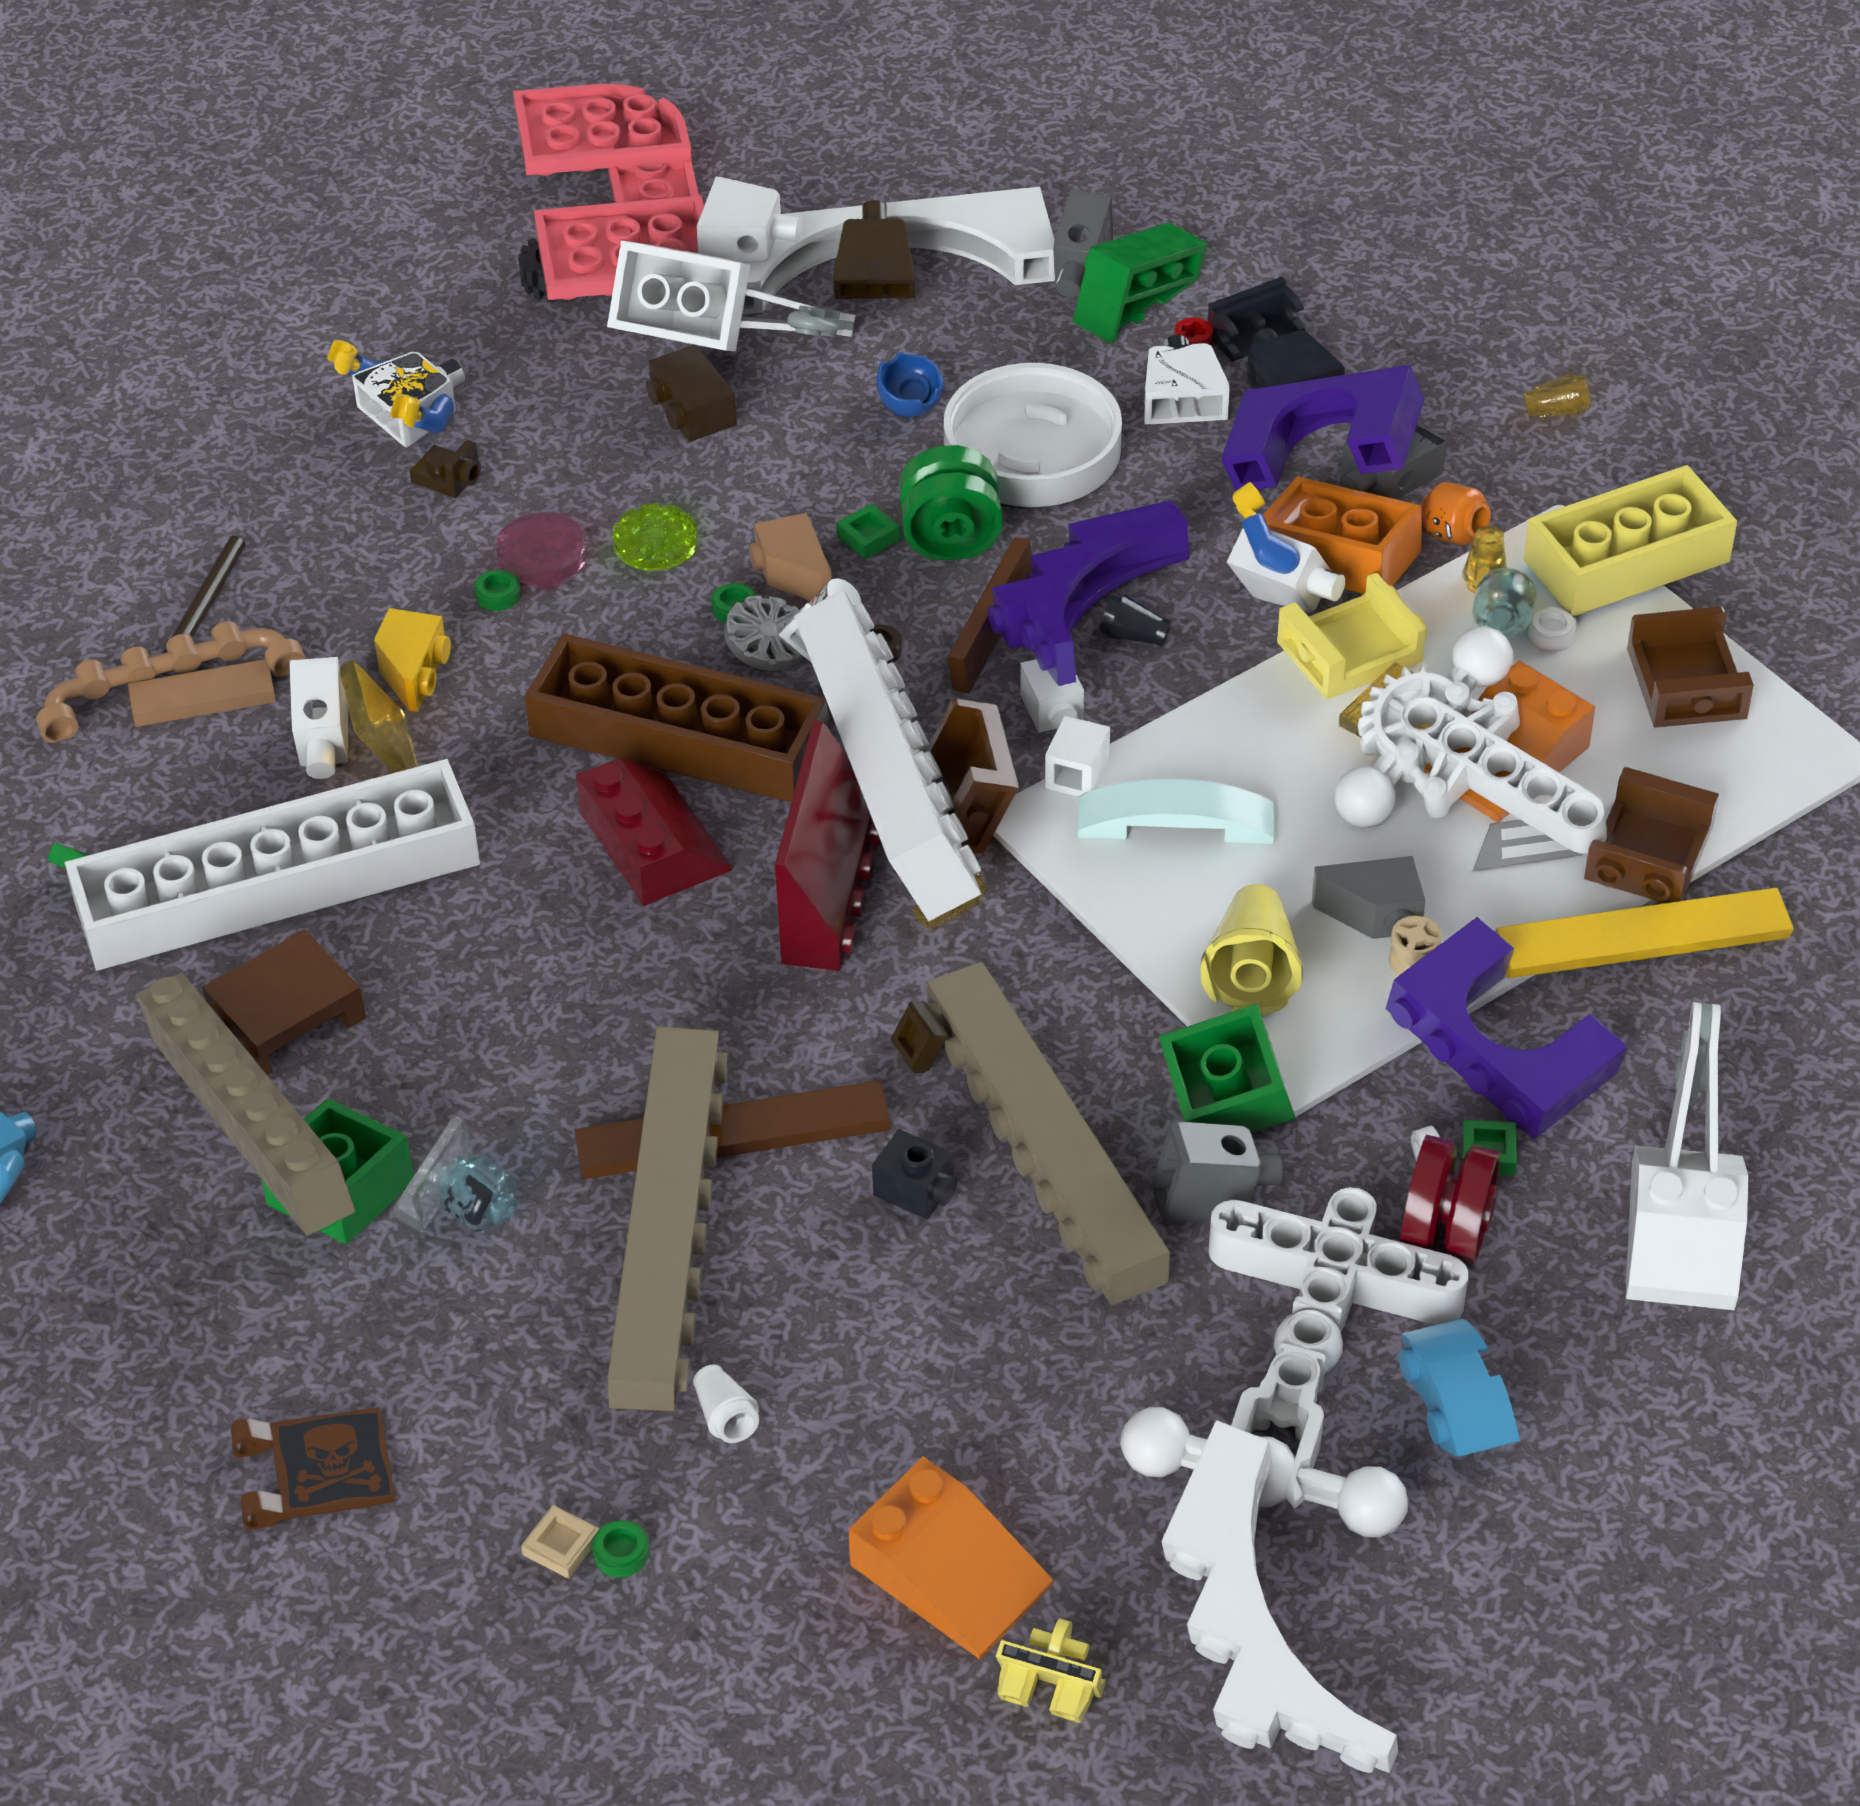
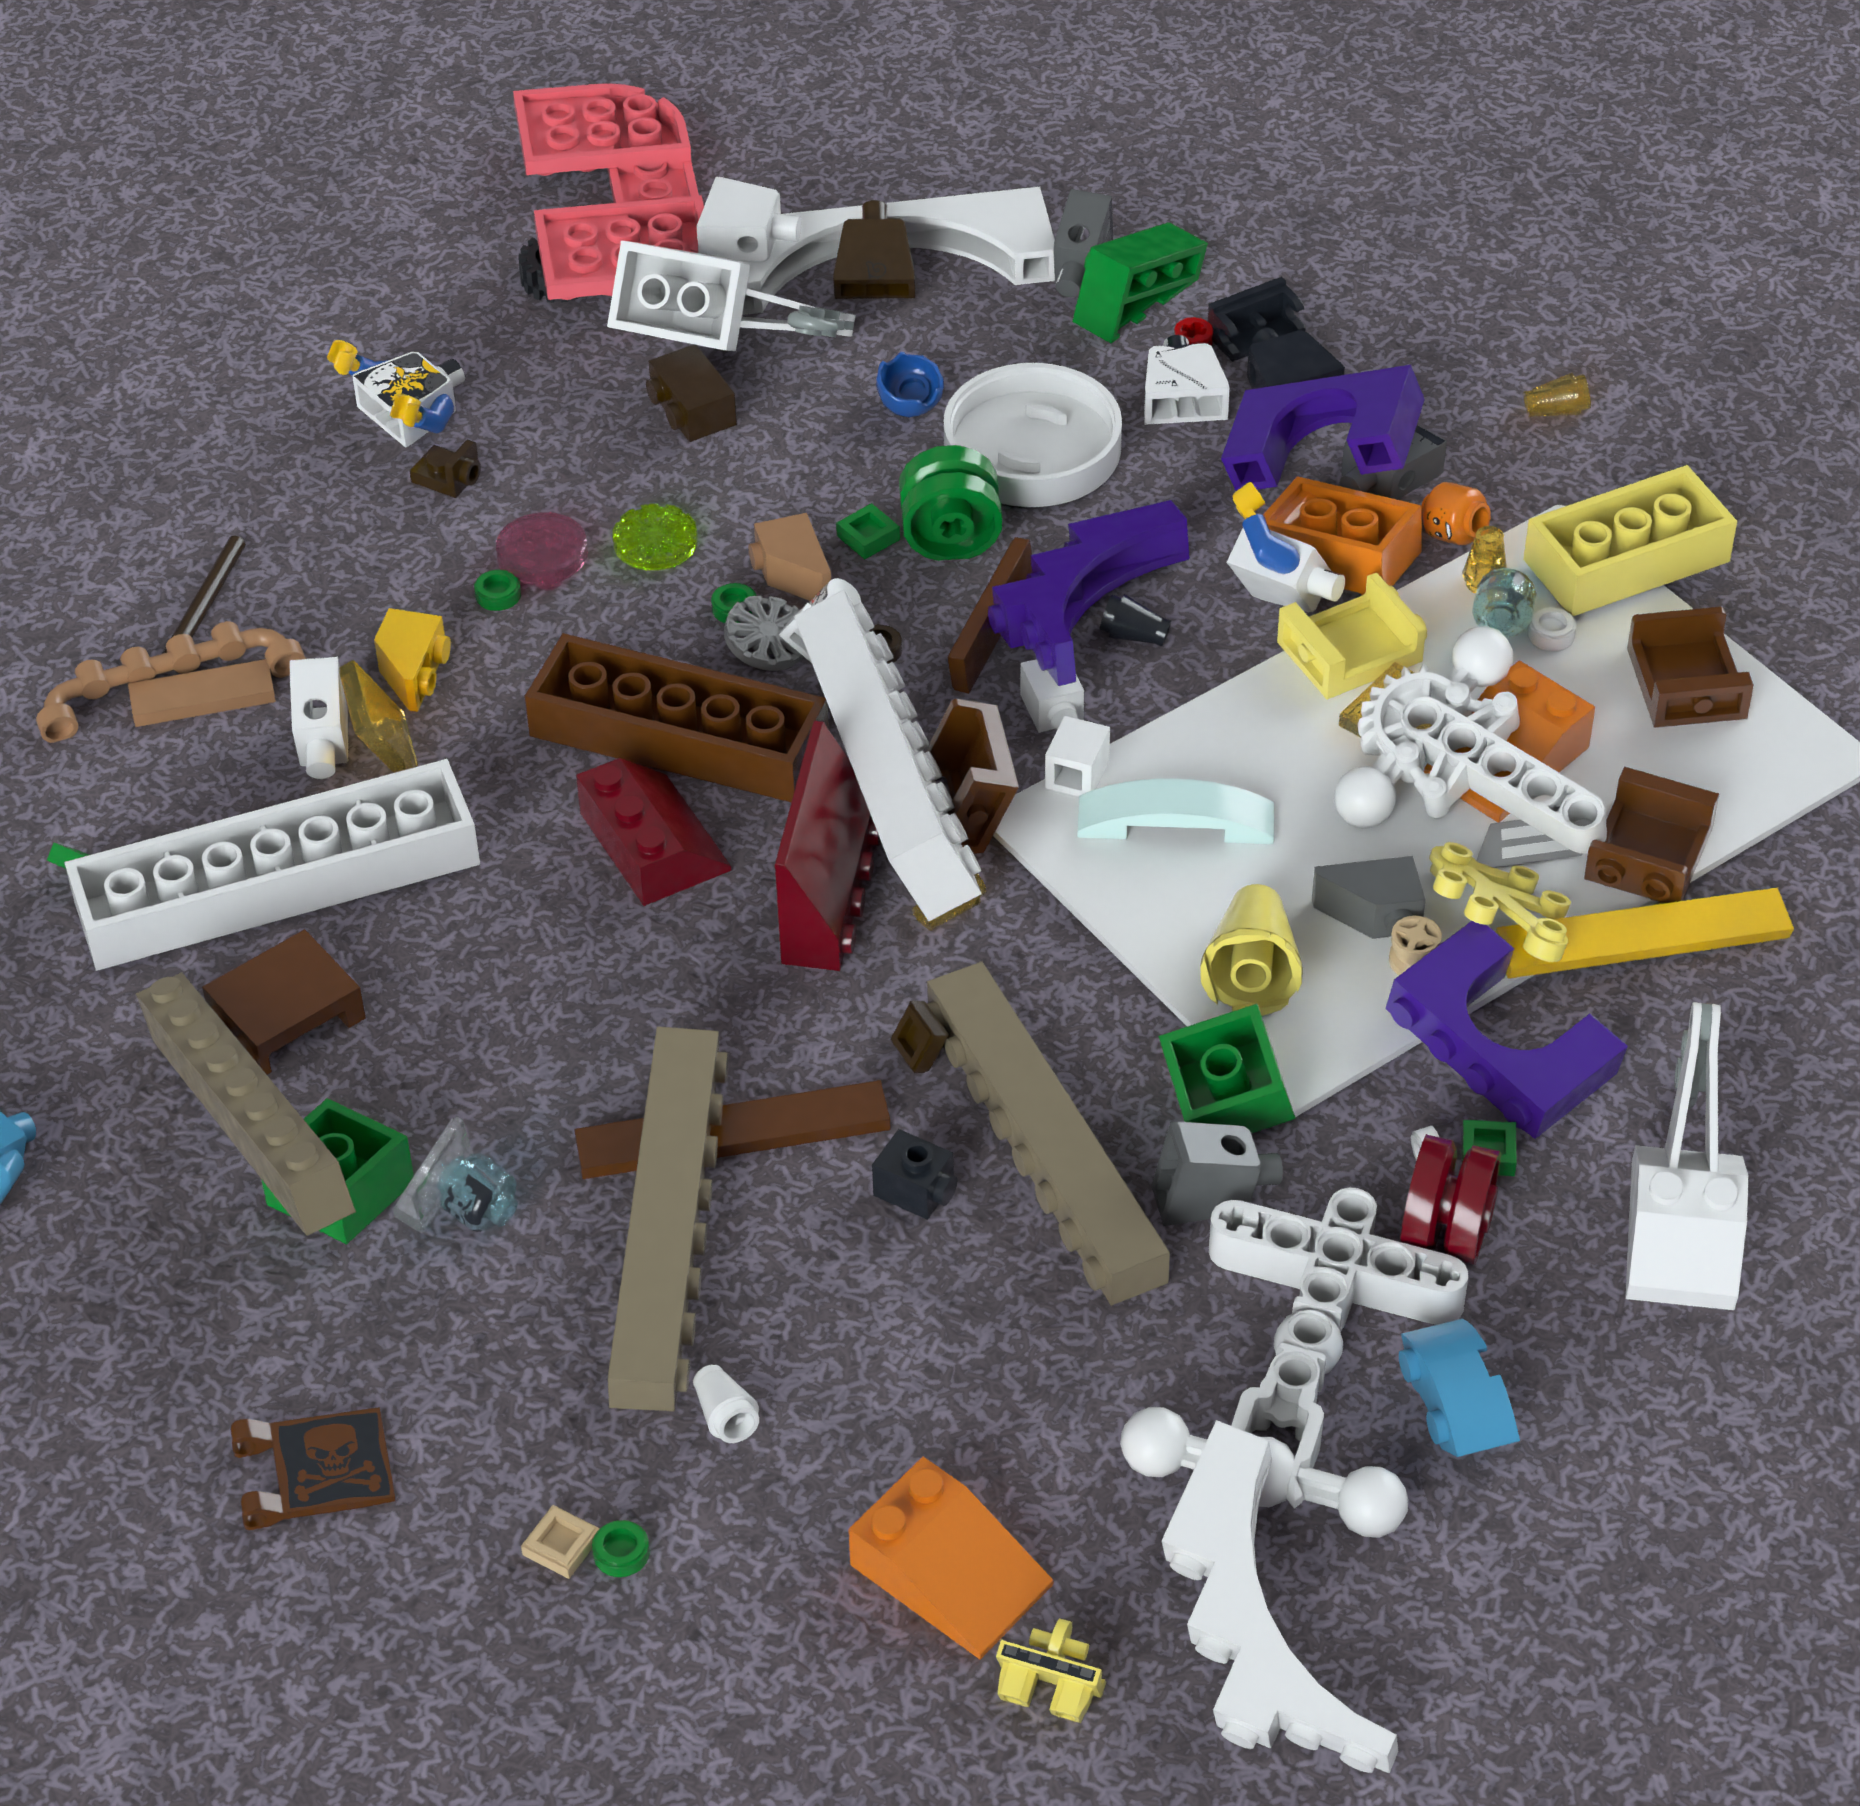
none -> light yellow plant [1429,842,1571,962]

